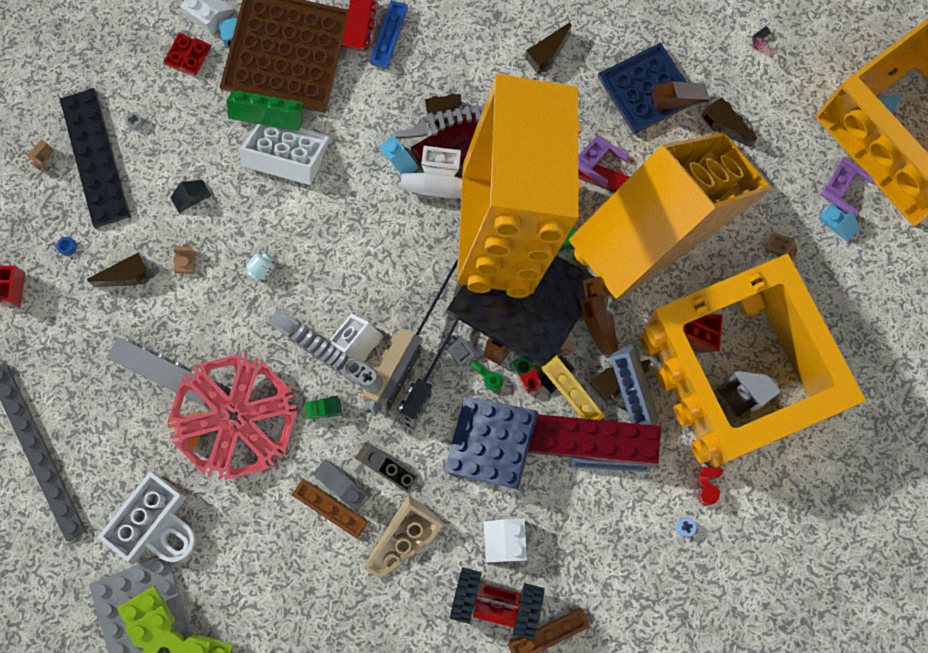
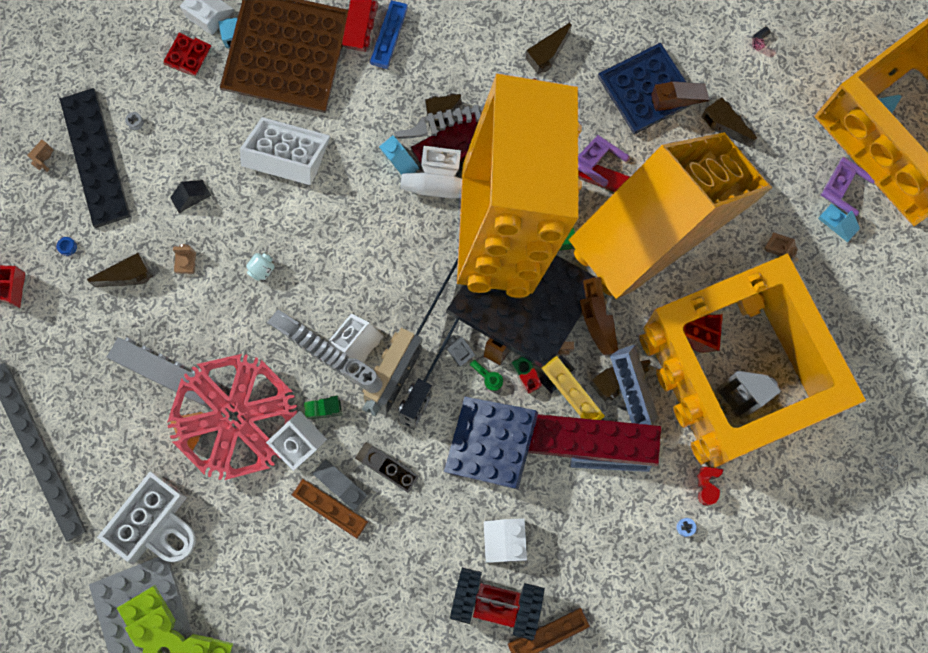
green brick [226,90,304,131] -> none
tan wedge [364,495,443,579] -> none
none -> white slope [266,411,327,471]

